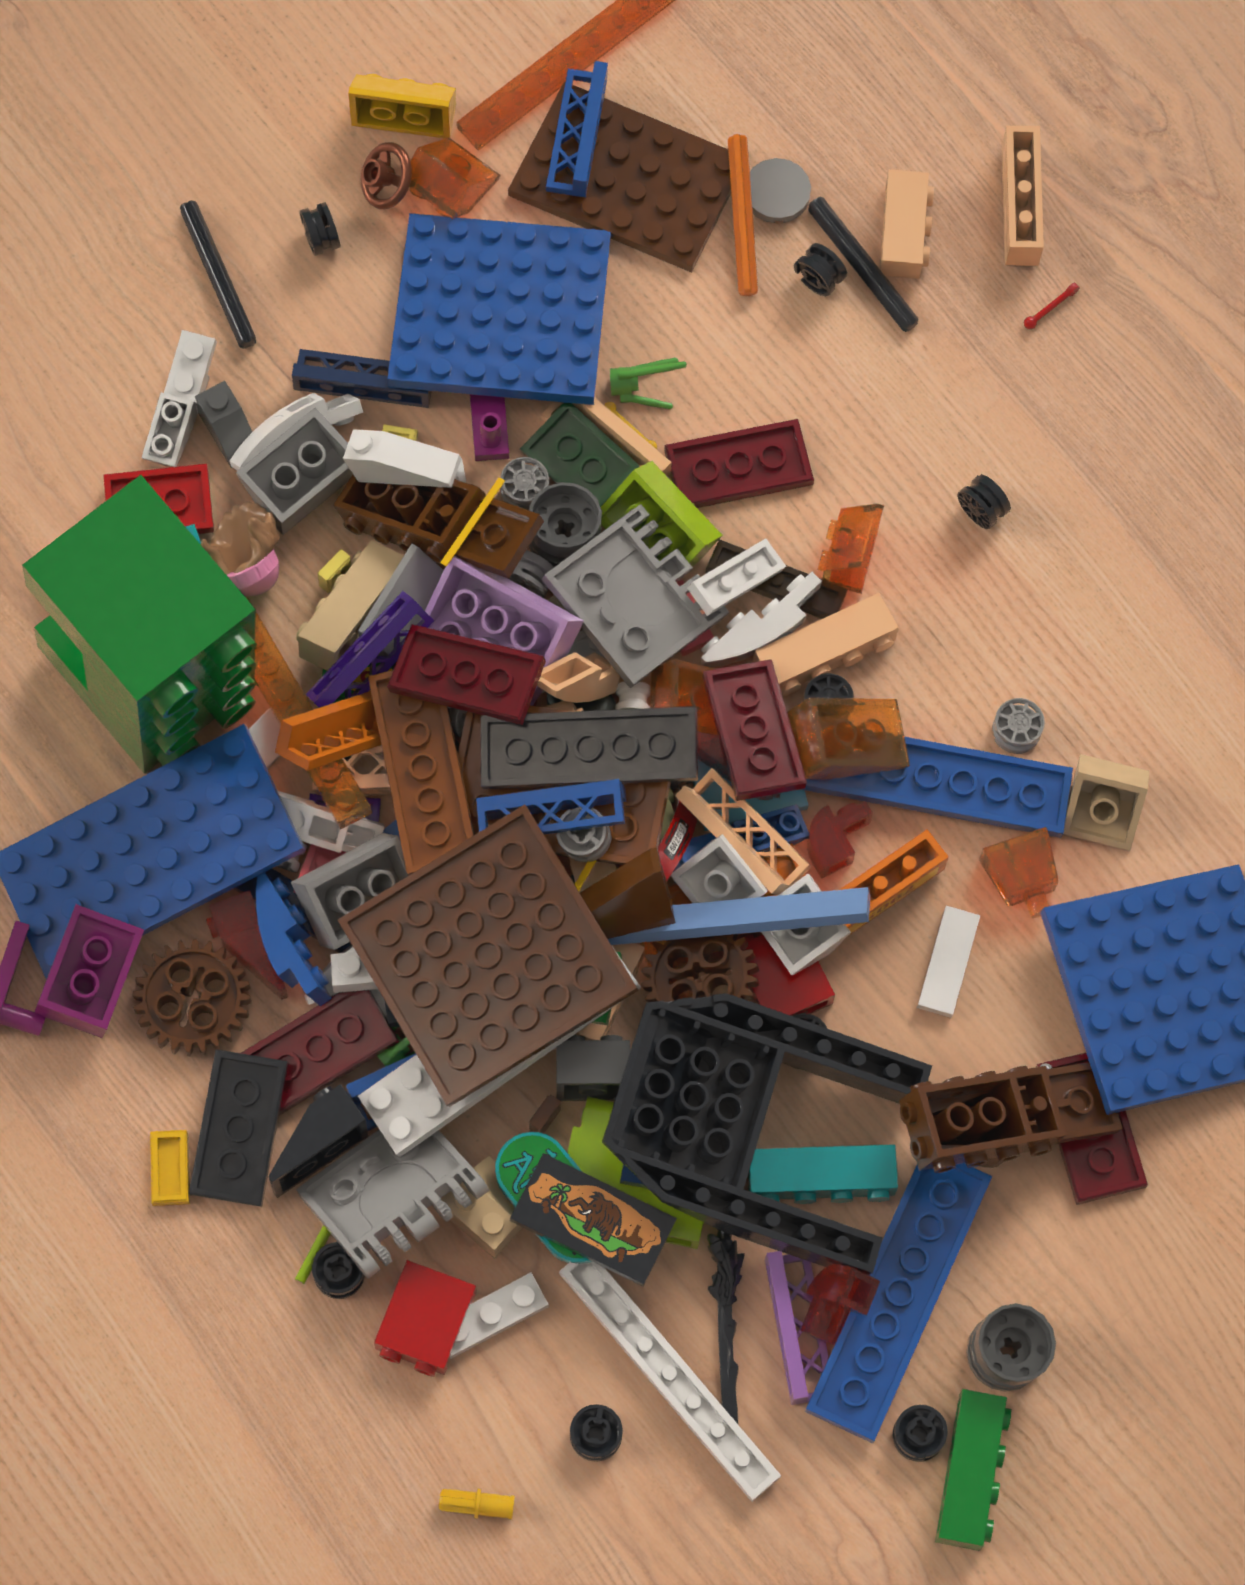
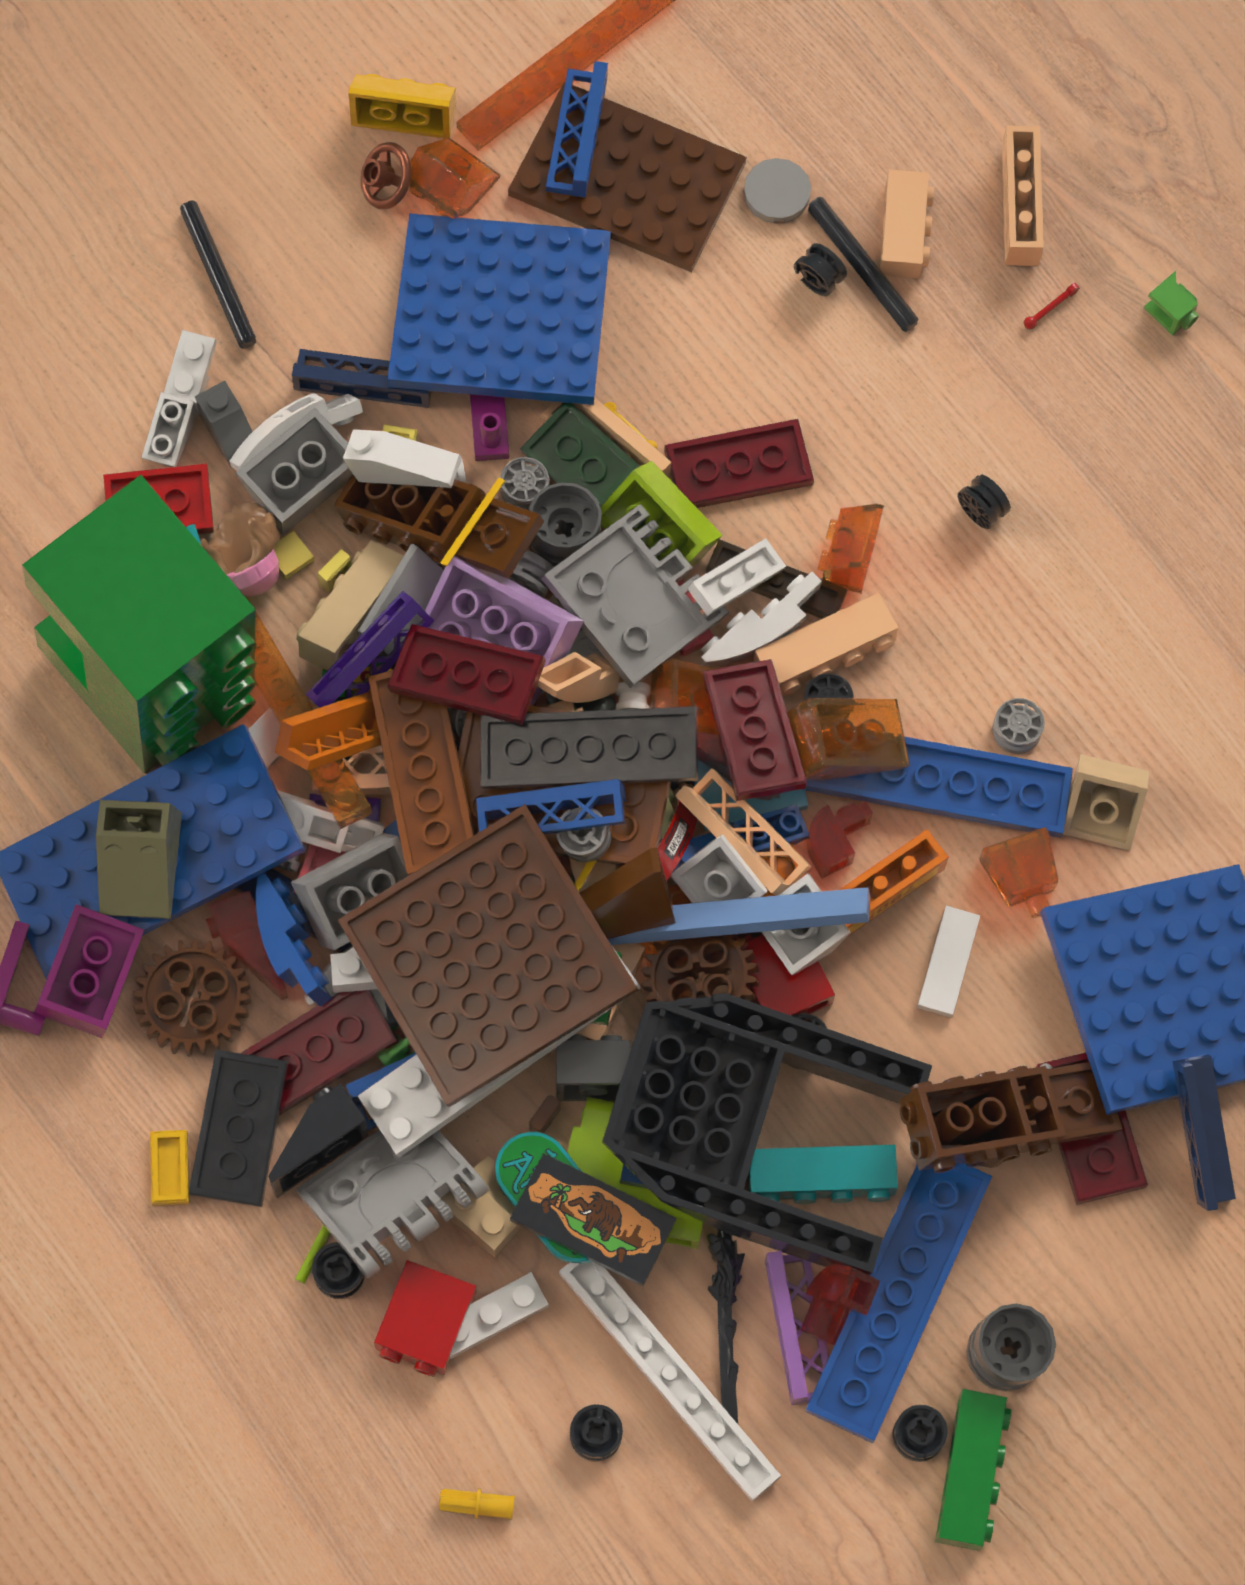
black wheel [299,202,341,256] -> none
bright green plant [610,358,687,409] -> none
orange axle [728,134,758,296] -> none
none -> olive slope [96,800,182,919]
none -> light yellow tile [273,531,314,580]
none -> bright green window [1144,271,1199,336]
none -> dark blue fence [1172,1054,1236,1211]

